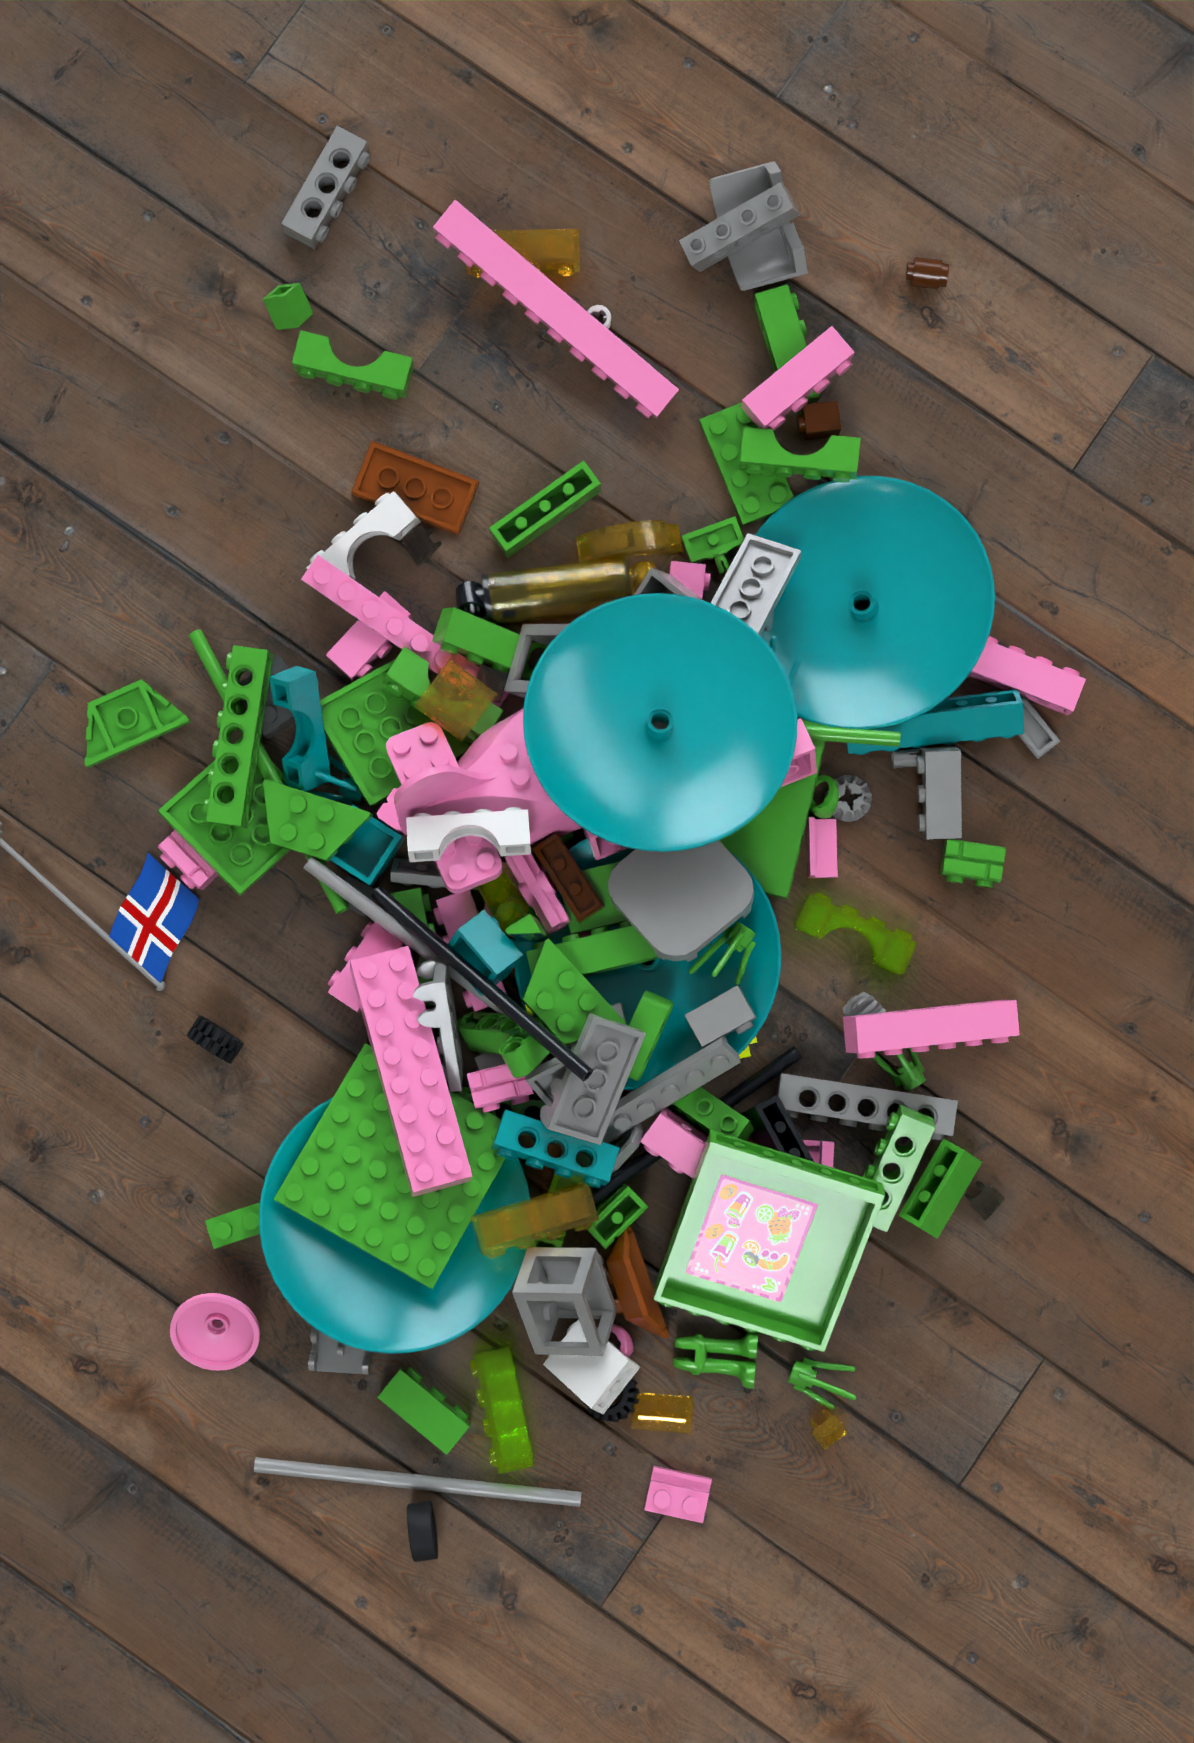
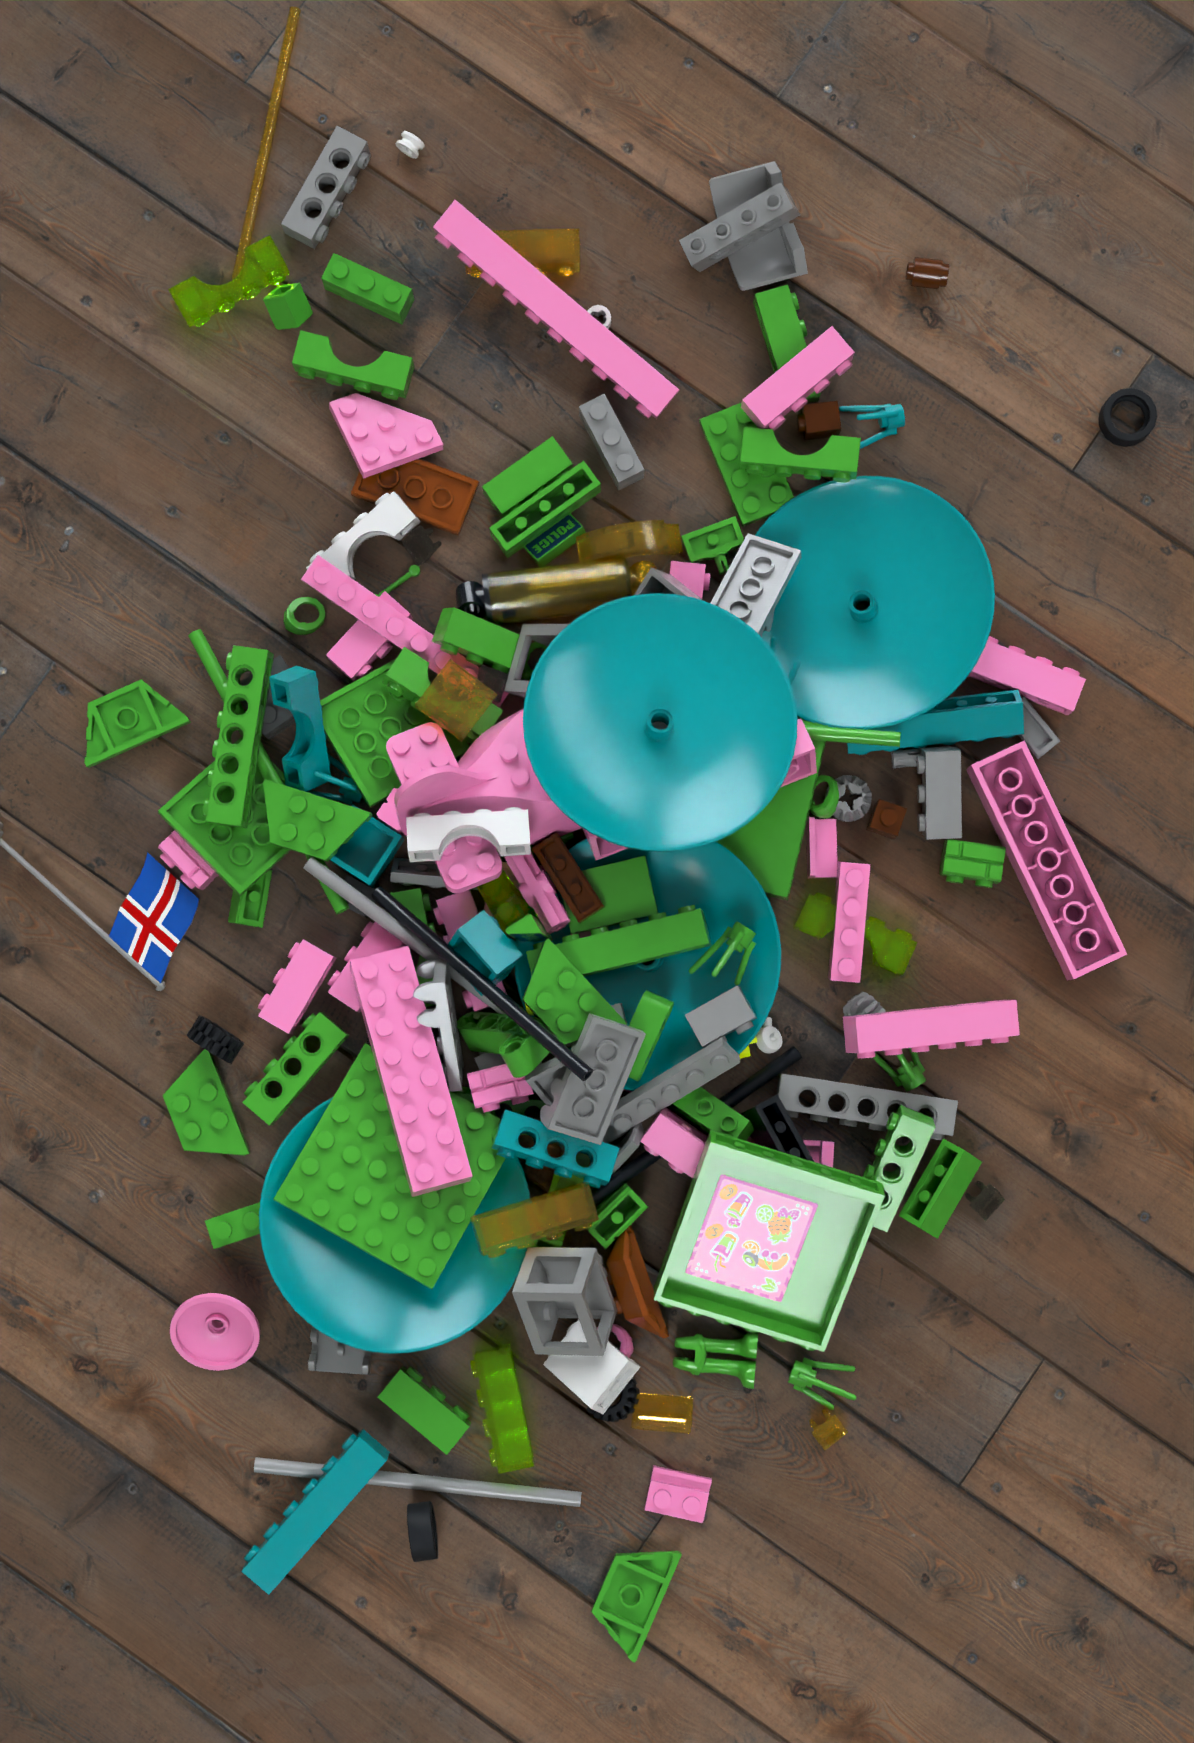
light grey tile [608,841,754,962] -> none
none -> bright green wing [163,1049,250,1155]
none -> clear neon green arch [168,235,290,328]
none -> bright green slope [228,870,272,928]
none -> clear yellow piece [231,6,301,282]
none -> teal brick [241,1429,390,1595]
none -> bright green brick [242,1012,349,1126]
none -> bright pink brick [258,939,337,1034]
none -> bright green piece [283,597,326,635]
none -> bright green brick [321,253,415,325]
none -> bright pink plate [329,393,443,479]
none -> bright green hinge [375,565,420,597]
none -> white bush [396,131,425,159]
none -> bright green brick [482,436,573,518]
none -> slope [524,514,587,569]
none -> light grey brick [579,393,644,491]
none -> bright green wing [591,1551,682,1663]
none -> white piece [756,1017,782,1054]
none -> bright pink arch [828,861,870,983]
none -> teal plant [839,403,905,449]
none -> reddish brown brick [866,799,907,840]
none -> bright pink brick [966,740,1127,981]
none -> black tyre [1098,388,1157,447]

